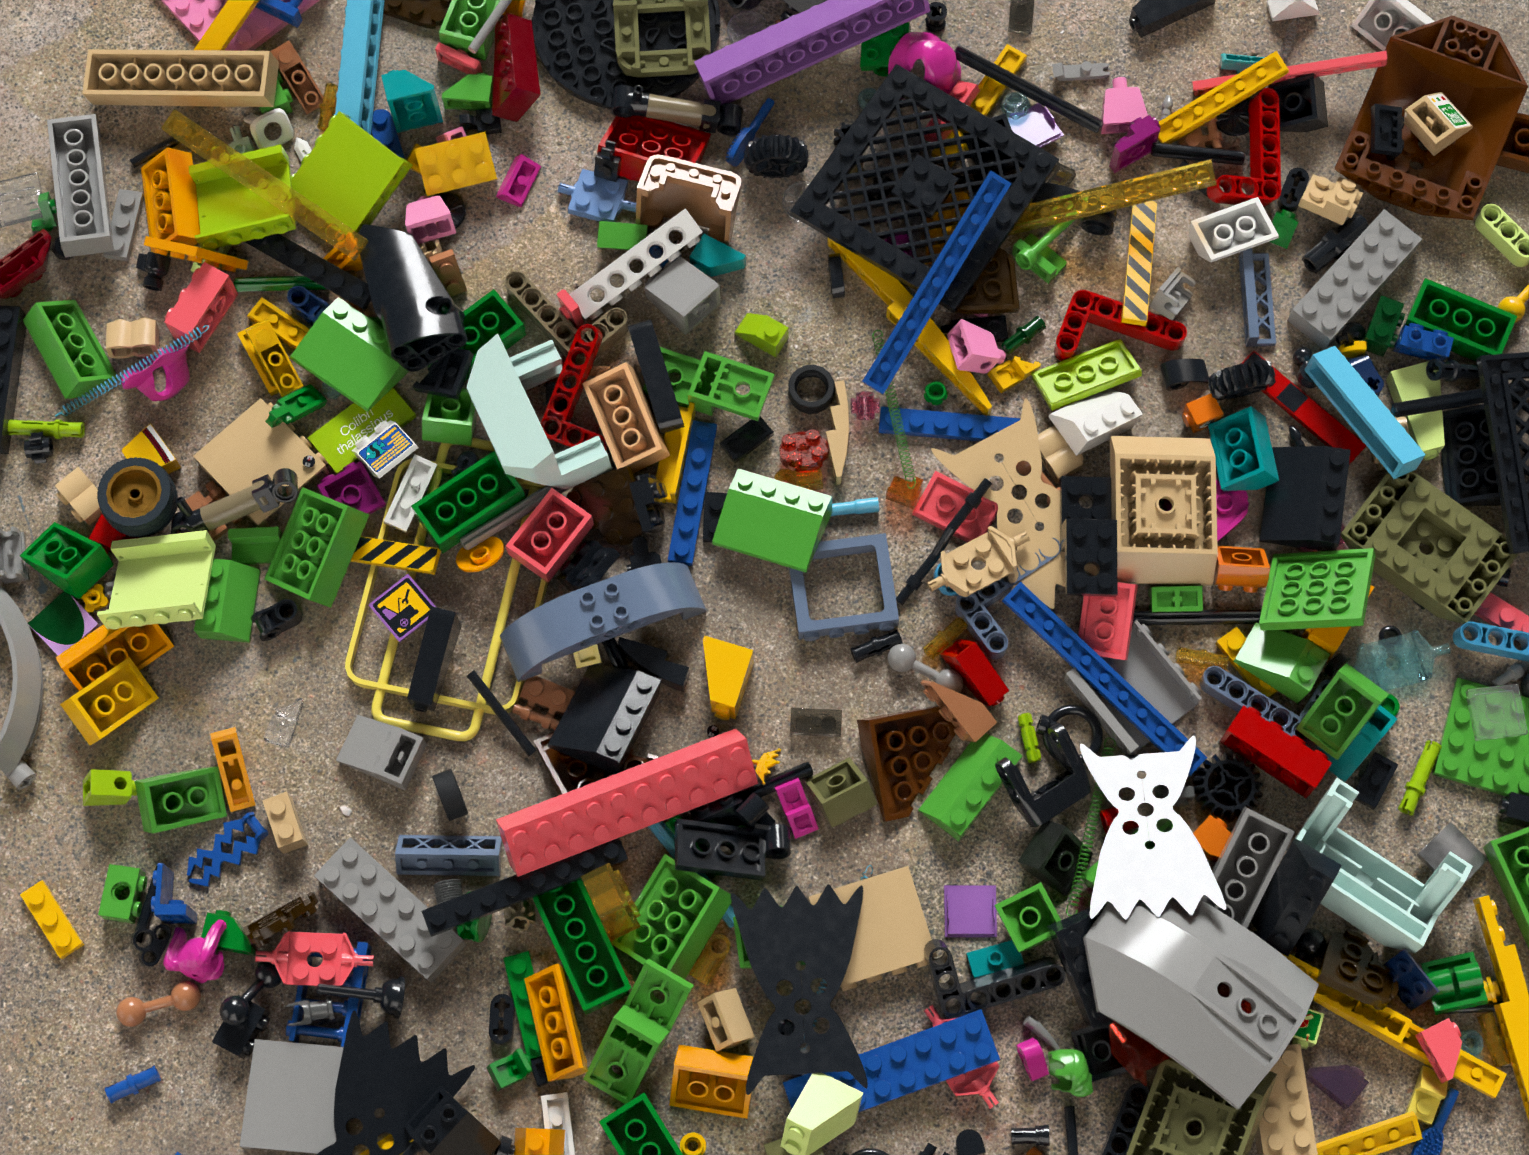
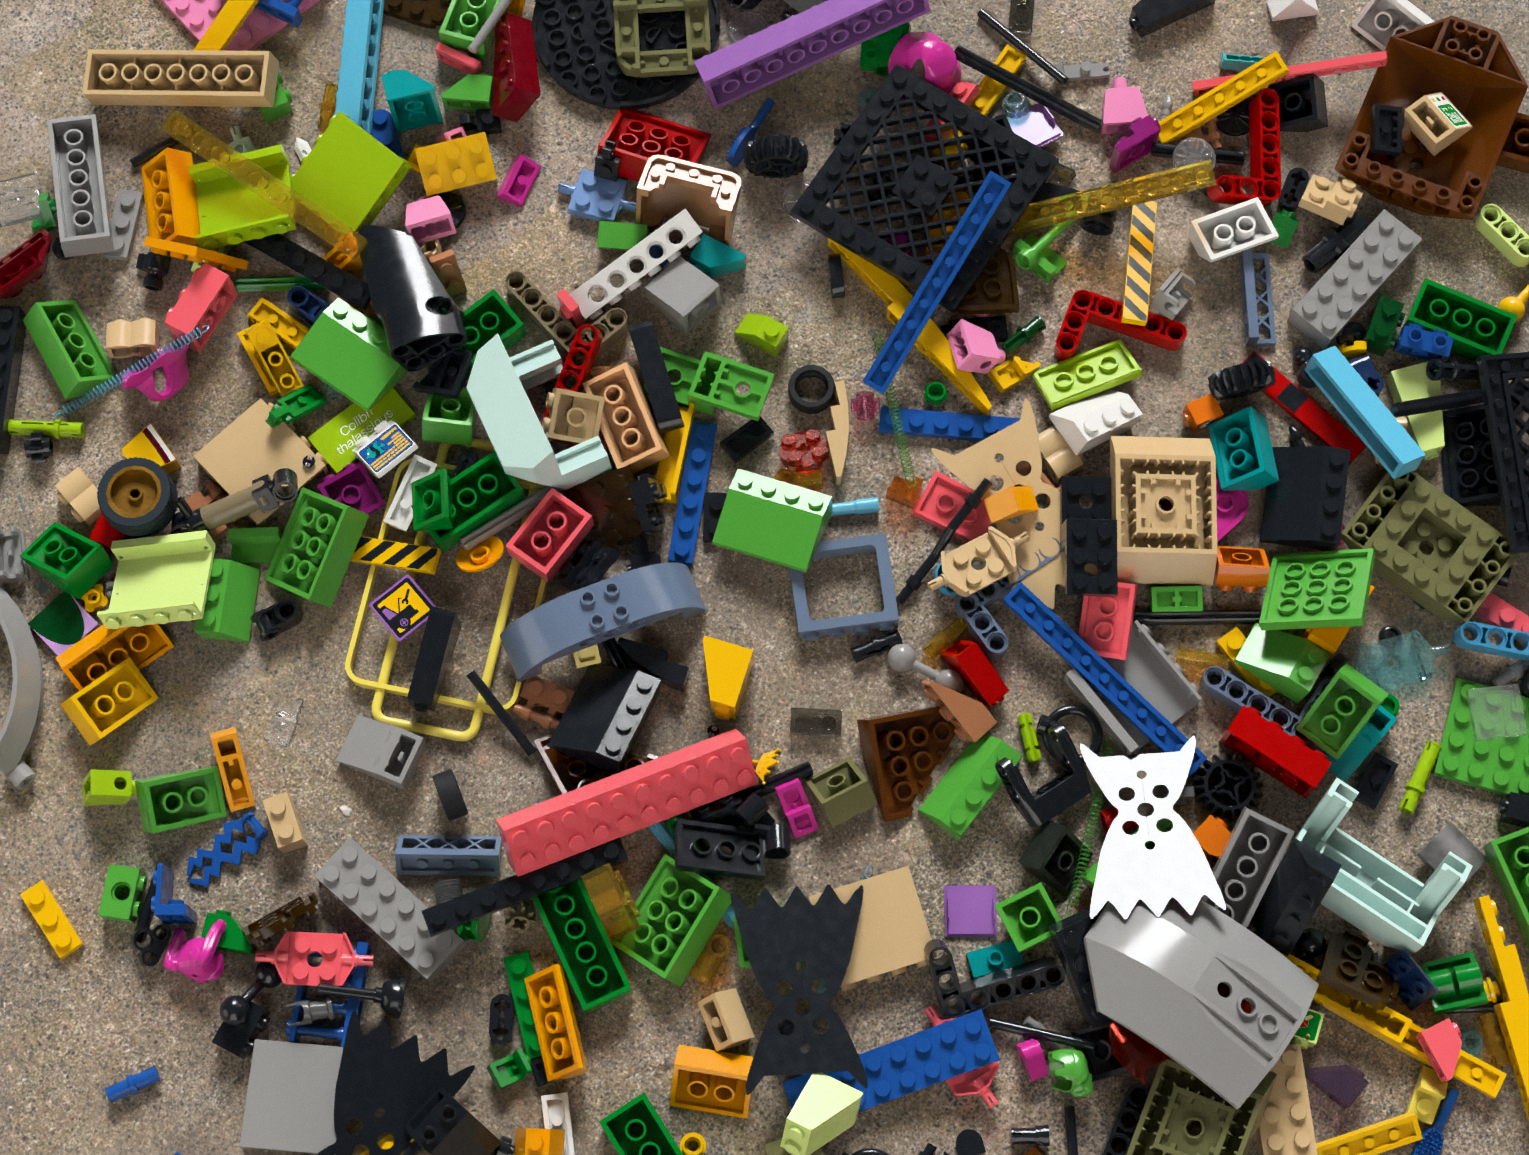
nougat piece [116,981,201,1027] -> none
white piece [244,108,294,149] -> none
nougat slope [270,40,327,114] -> none
bright green bracket [583,959,694,1104] -> none
piece [611,85,743,136] -> none
black bush [925,2,947,32] -> none
black panel [1160,358,1209,391] -> none
none -> green slope [412,468,453,531]
none -> tan plate [542,388,605,444]
none -> black piece [977,8,1068,85]
none -> light orange slope [983,486,1039,524]
none -> black bar [988,1017,1094,1051]
none -> clear wheel [1172,137,1216,181]

